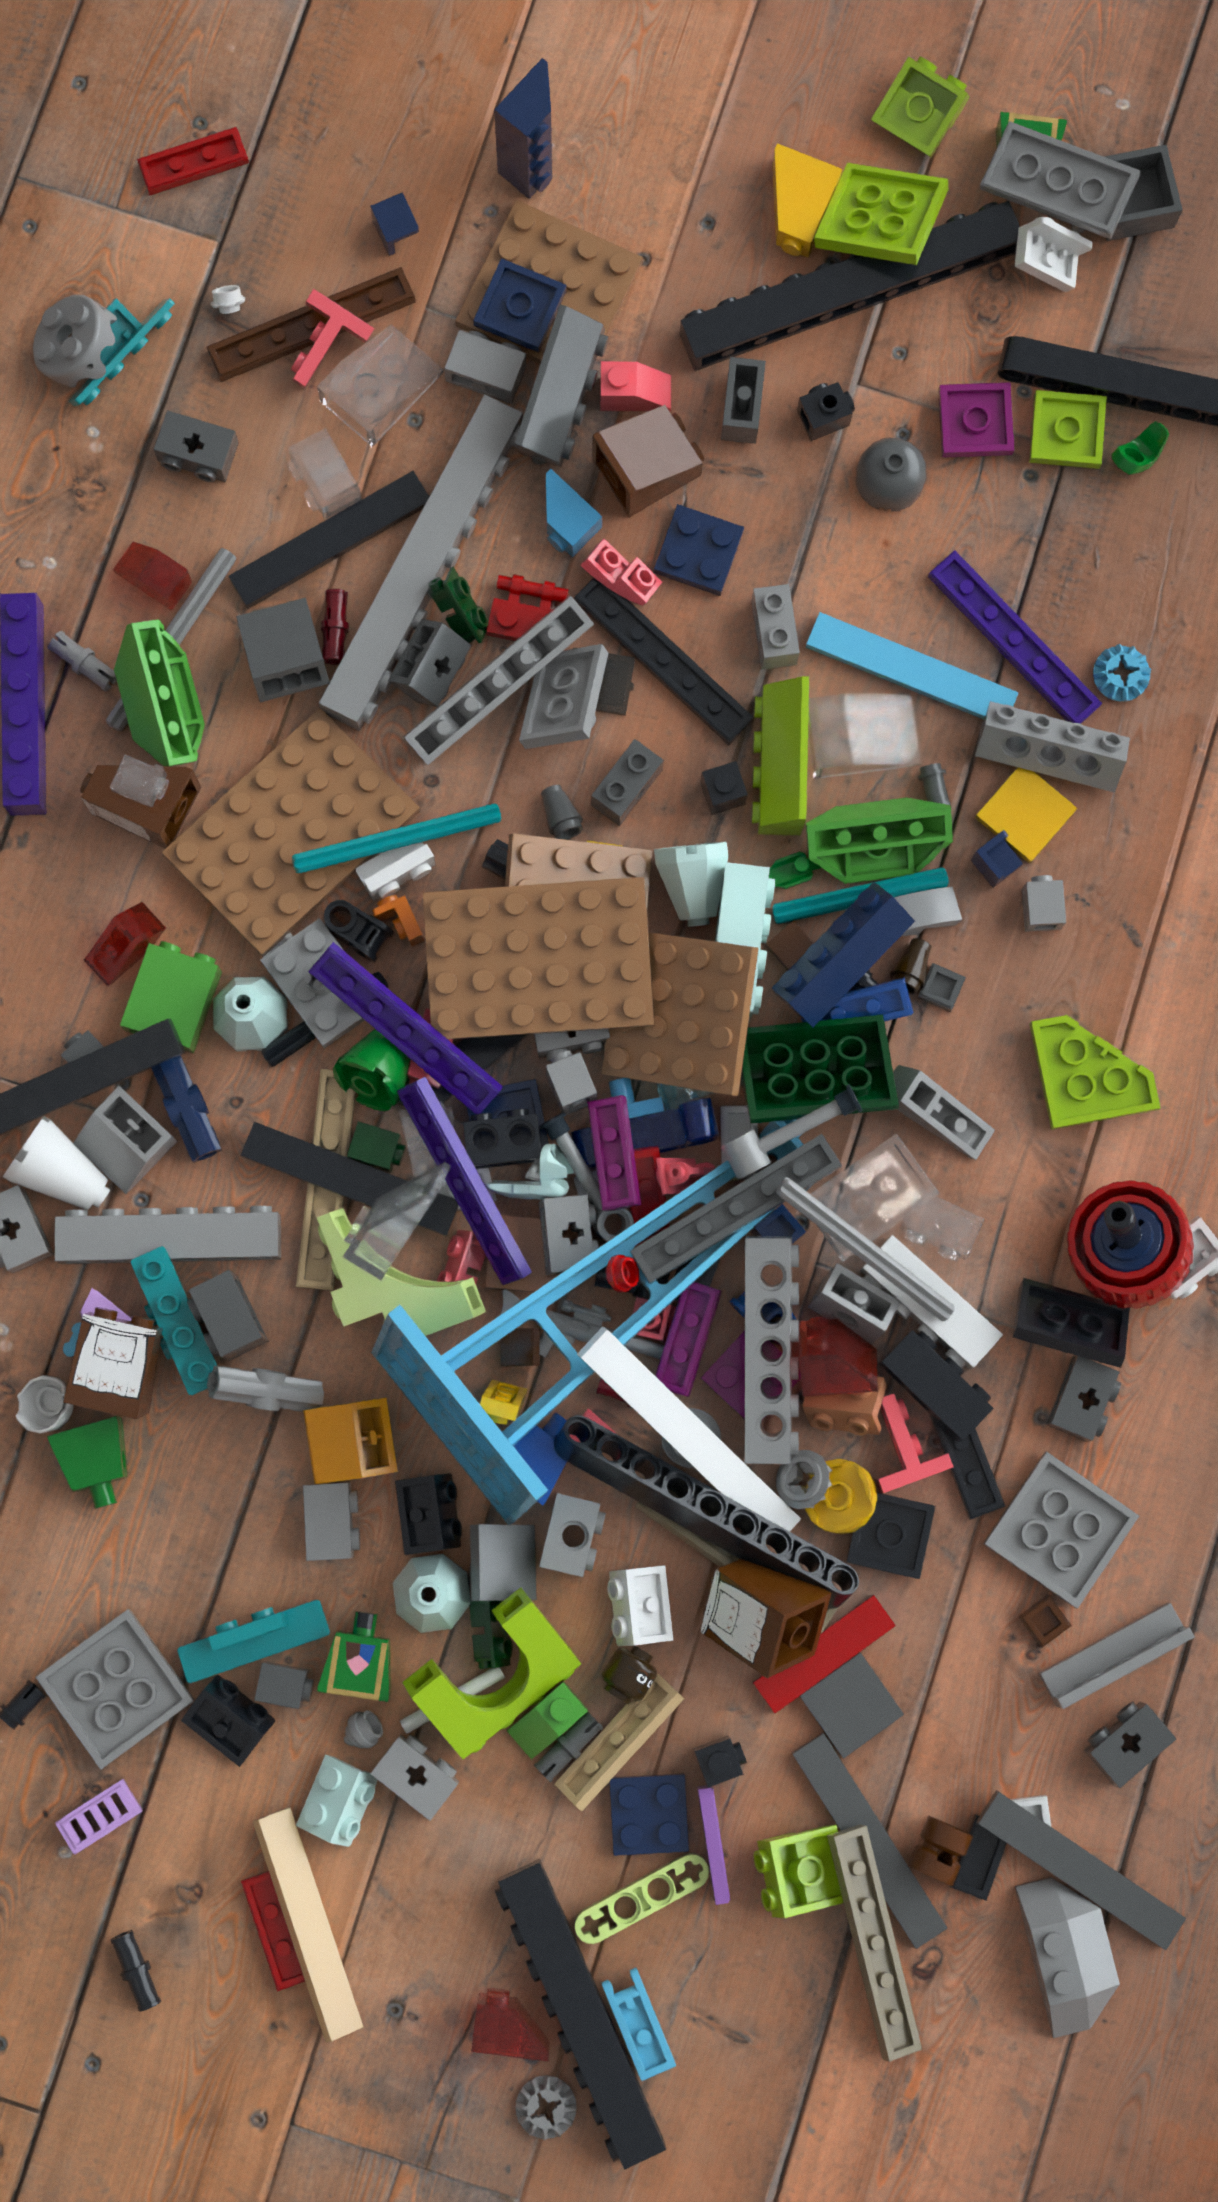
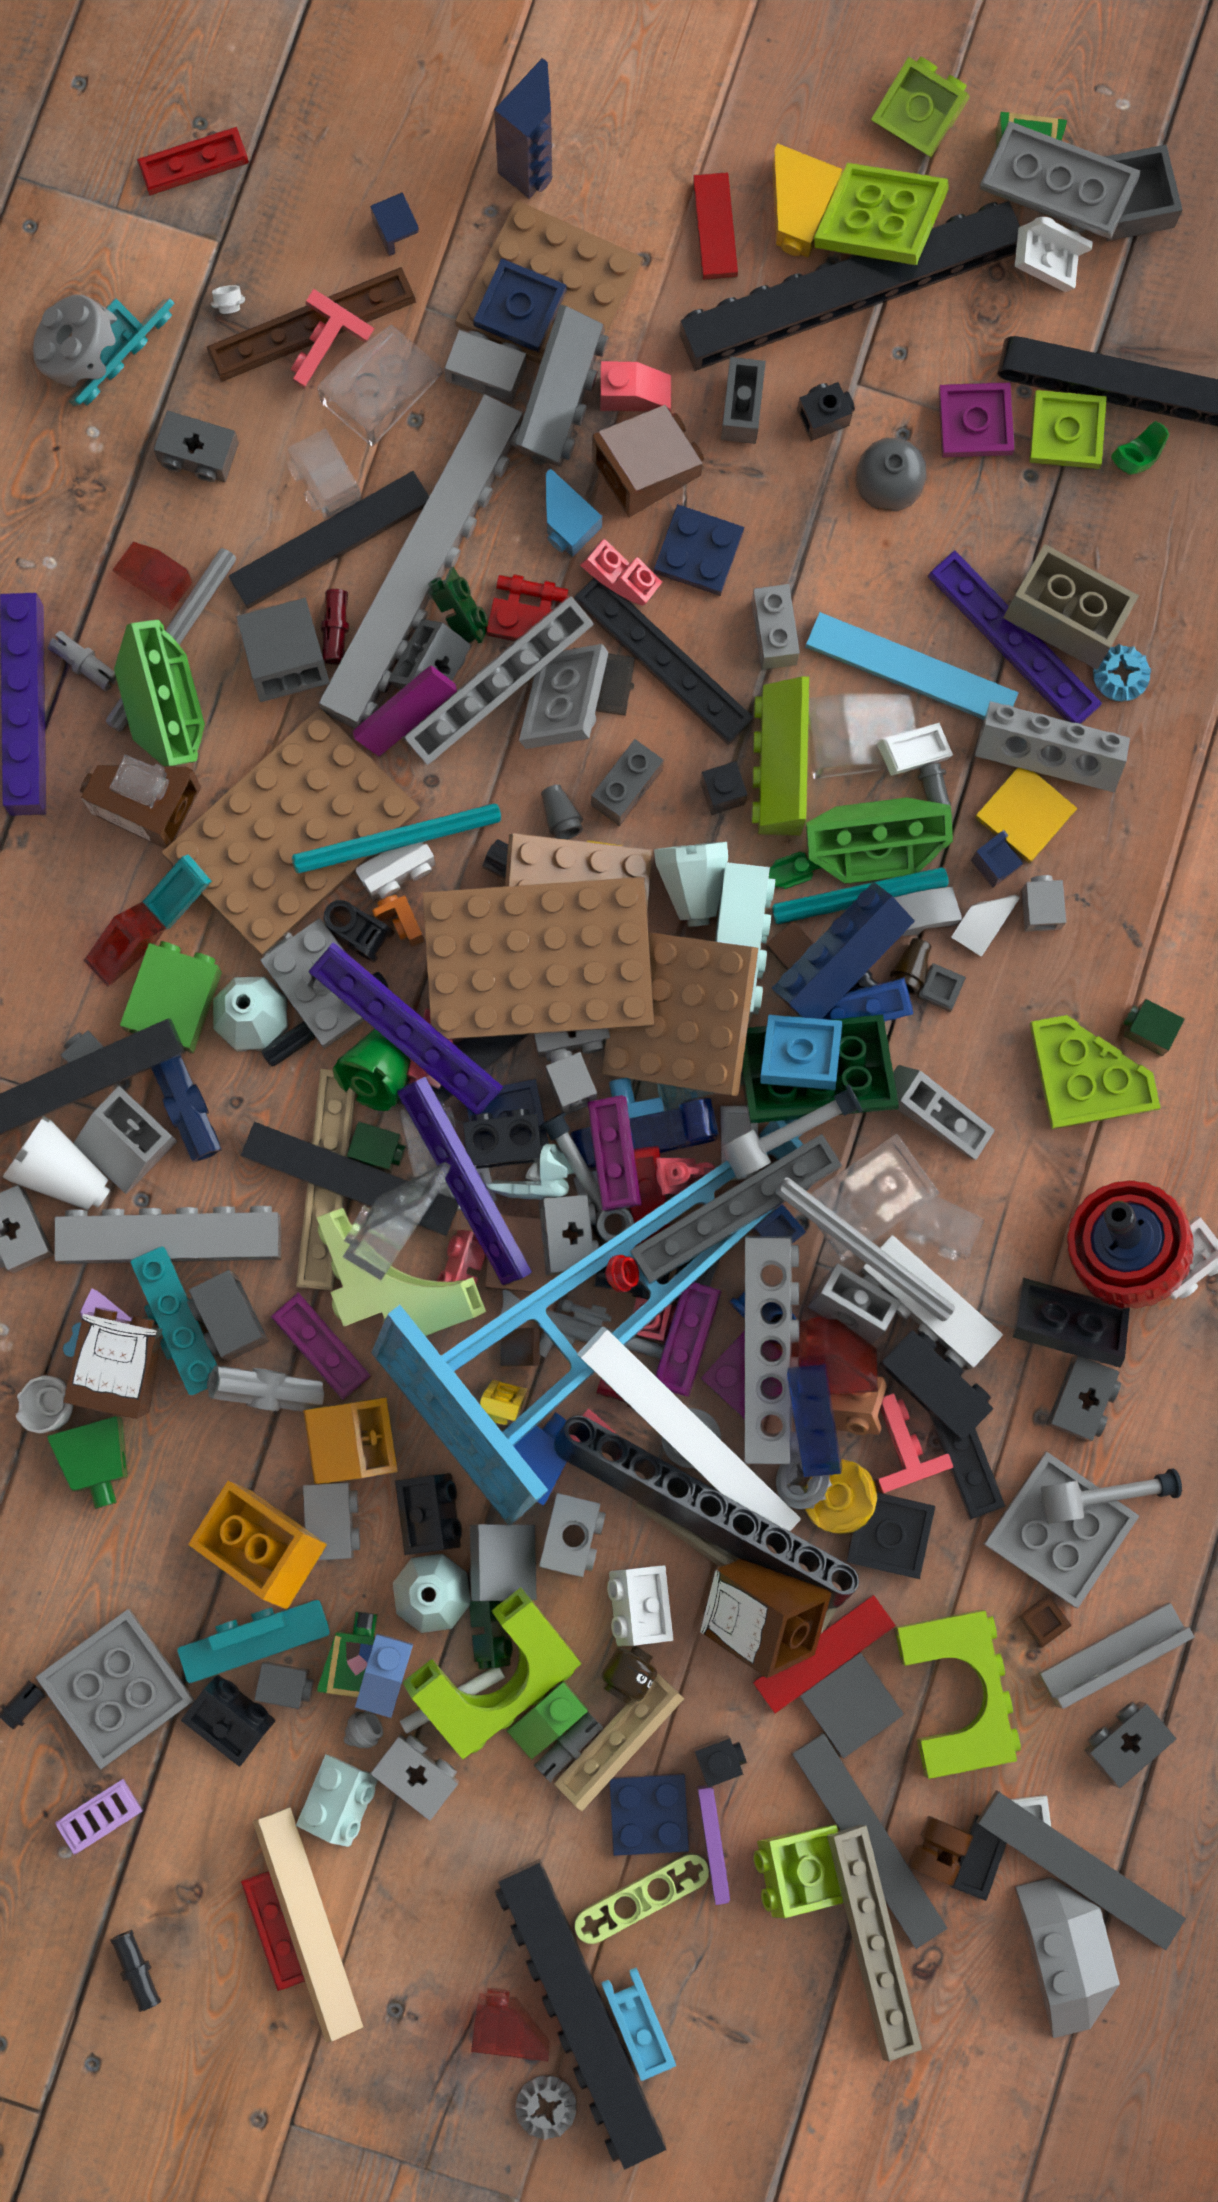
none -> teal tile [141,854,212,931]
none -> light orange brick [188,1480,327,1609]
none -> magenta tile [270,1292,371,1401]
none -> magenta tile [353,665,457,757]
none -> medium blue slope [355,1633,413,1718]
none -> red tile [693,172,738,280]
none -> dark azure plate [761,1015,842,1090]
none -> clear blue plate [787,1364,842,1477]
none -> white tile [877,723,953,776]
none -> lime arch [894,1610,1021,1779]
none -> white slope [951,894,1020,957]
none -> dark tan brick [1003,544,1139,670]
none -> light grey piece [1041,1468,1182,1524]
none -> dark green brick [1123,999,1185,1056]

